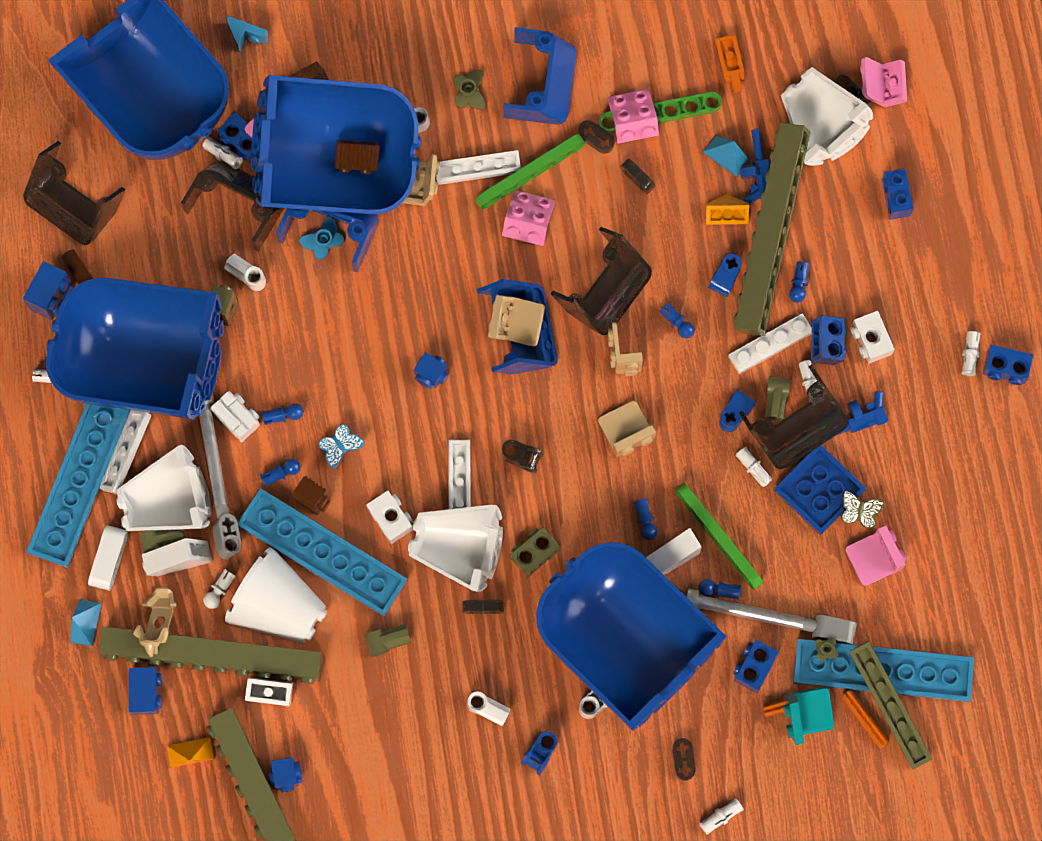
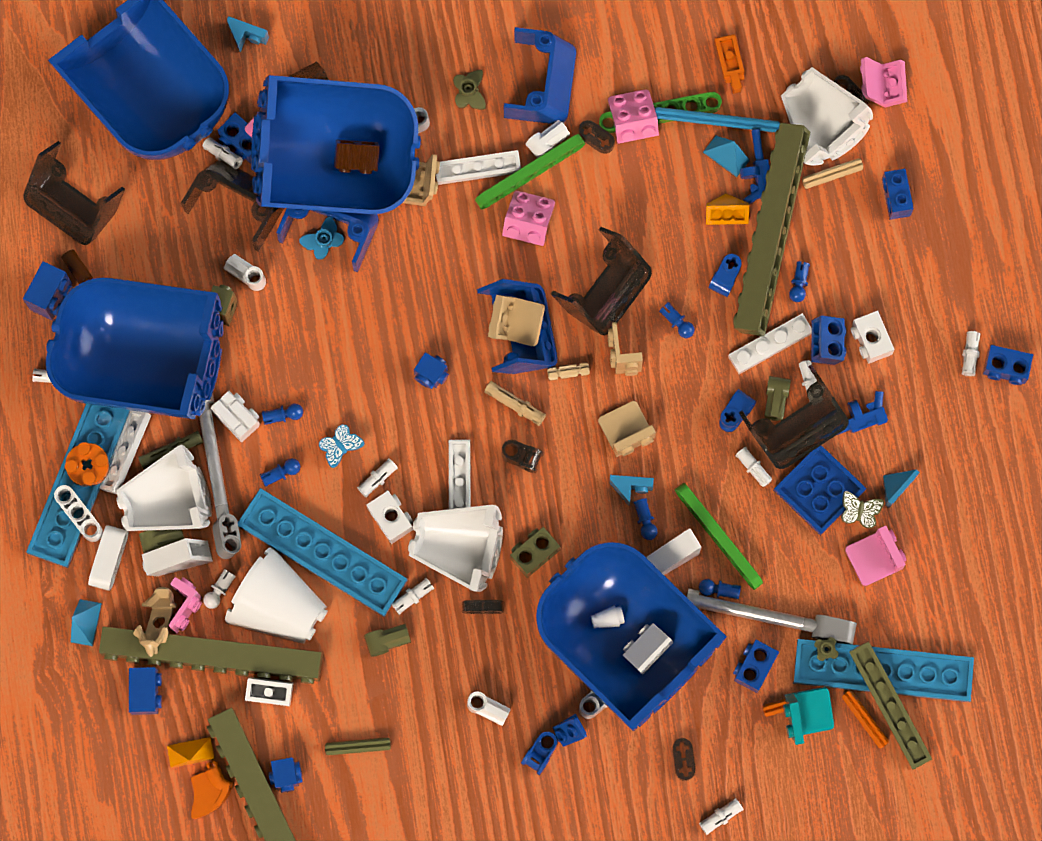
reddish brown brick [293,476,330,515] -> none
clear smoke beam [620,159,656,194] -> none
none -> white beam [54,485,103,542]
none -> orange plate [65,442,109,487]
none -> olive pin [138,430,204,470]
none -> bright pink bracket [169,577,202,633]
none -> orange arm [190,761,233,820]
none -> olive axle [325,738,391,755]
none -> white pin [357,458,398,498]
none -> white pin [392,578,434,615]
none -> tan pin [484,381,546,426]
none -> white piece [526,120,570,158]
none -> tan axle [547,362,590,380]
none -> blue bracket [552,714,587,747]
none -> white cone [591,605,625,628]
none -> dark azure slope [609,475,654,506]
none -> white slope [623,623,673,674]
none -> dark azure axle [655,107,780,132]
none -> tan axle [802,158,863,189]
none -> dark azure slope [883,470,920,508]

